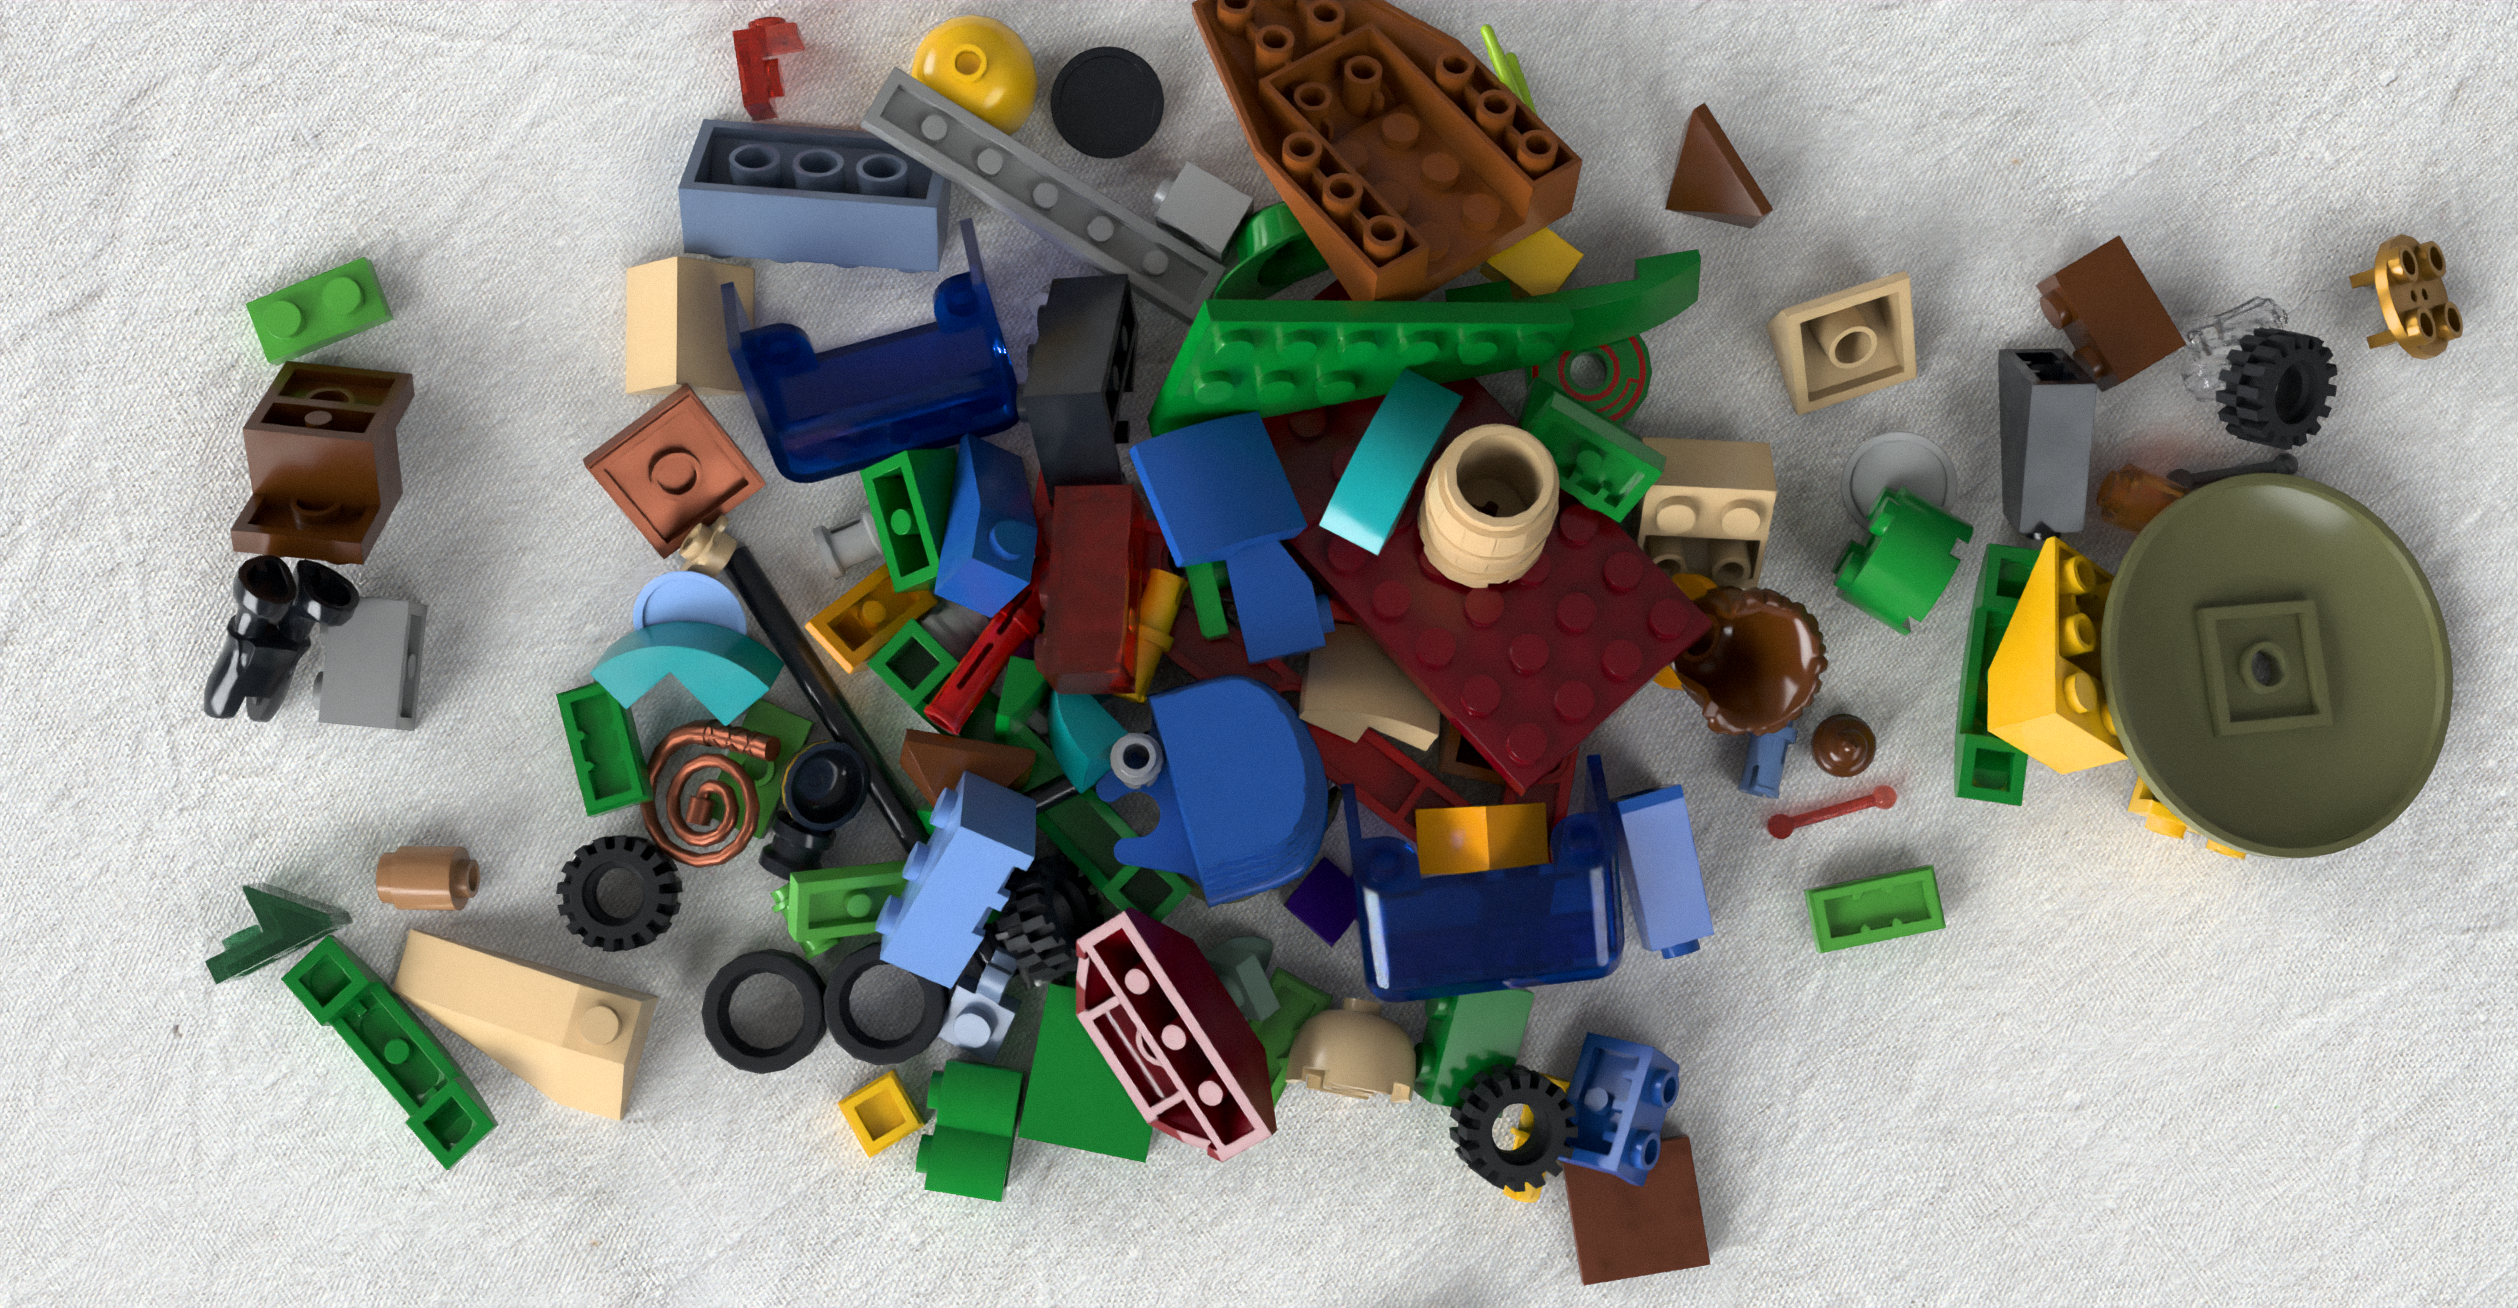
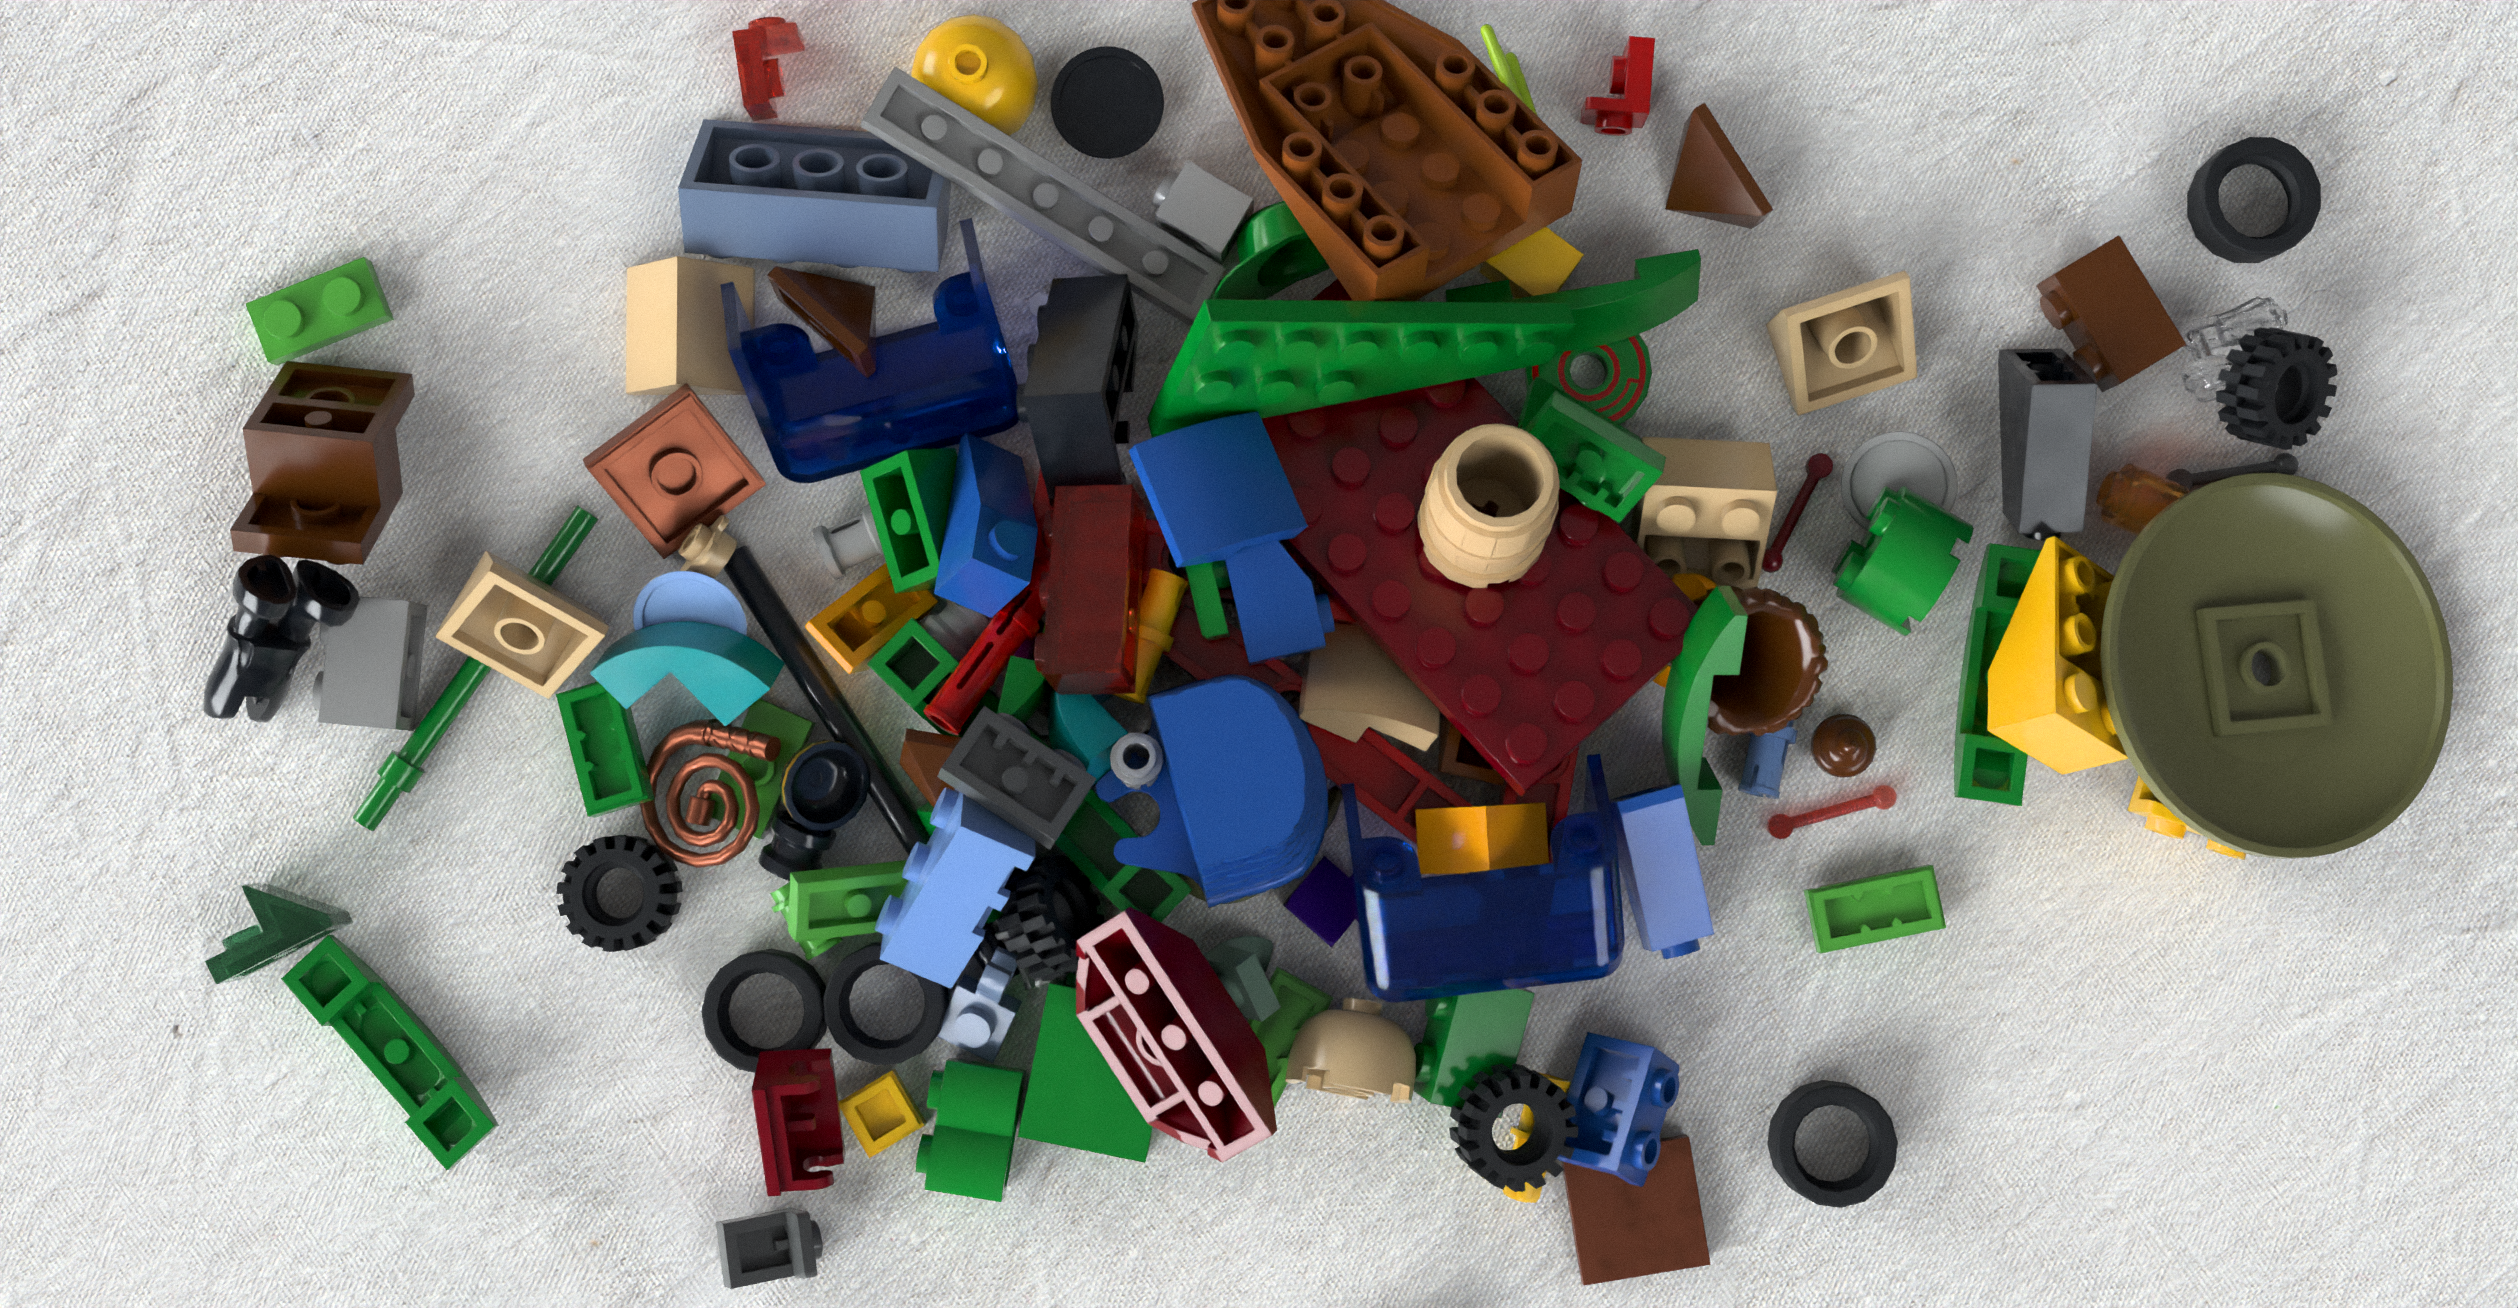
medium nougat brick [376,846,480,911] -> none
tan wedge [393,929,658,1121] -> none
teal brick [1319,368,1463,555] -> none
pearl gold plate [2349,234,2463,360] -> none
none -> green bar [352,505,599,831]
none -> tan slope [435,550,609,699]
none -> dark grey bracket [716,1208,823,1289]
none -> dark red hinge [752,1048,846,1196]
none -> reddish brown slope [767,266,876,379]
none -> dark grey bracket [937,706,1096,850]
none -> red bracket [1580,36,1655,136]
none -> green slope [1662,585,1748,846]
none -> dark red hinge [1762,453,1833,573]
none -> black tyre [1767,1080,1898,1208]
none -> black tyre [2187,137,2321,263]

